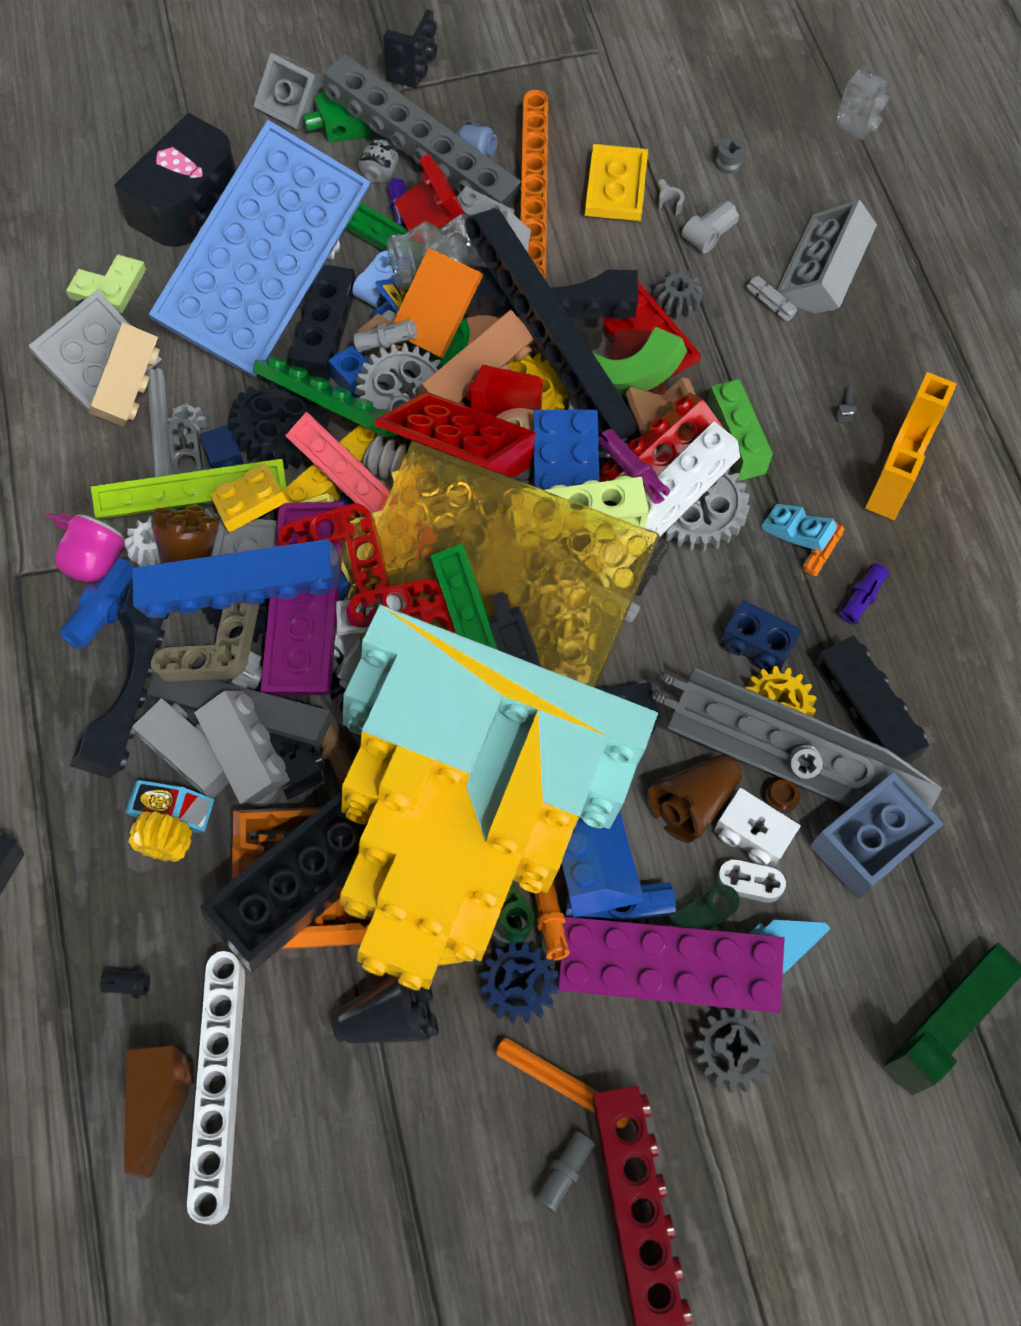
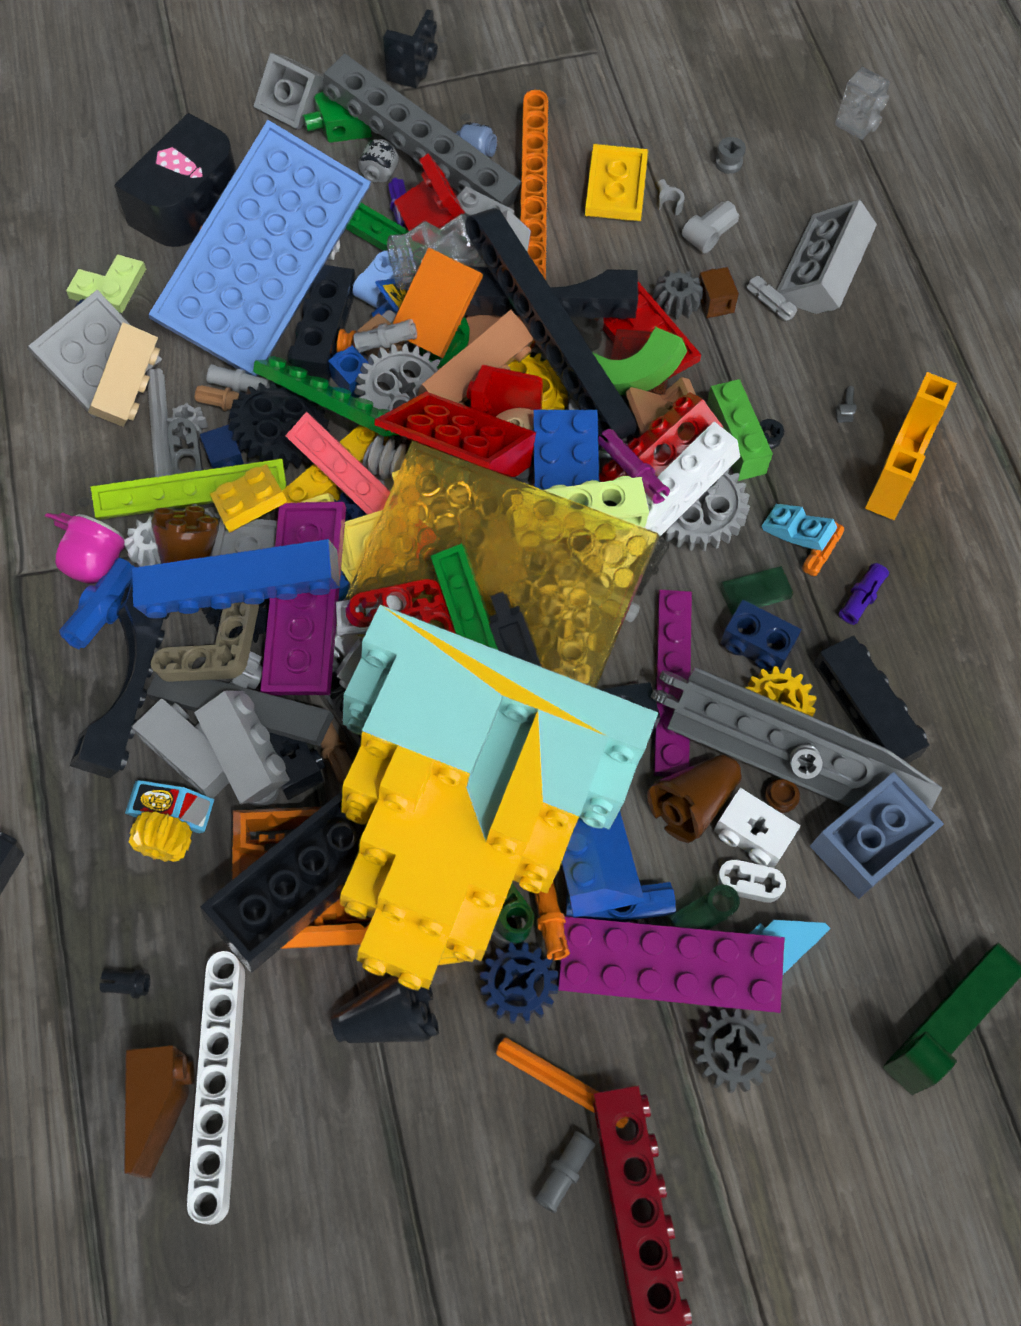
red beam [278,503,390,592] -> none
none -> medium nougat axle [195,385,239,412]
none -> light grey pin [207,364,271,393]
none -> orange bush [337,329,357,352]
none -> magenta plate [654,590,692,777]
none -> reddish brown brick [699,267,739,318]
none -> clear green plate [720,566,794,615]
none -> black bush [759,419,784,449]

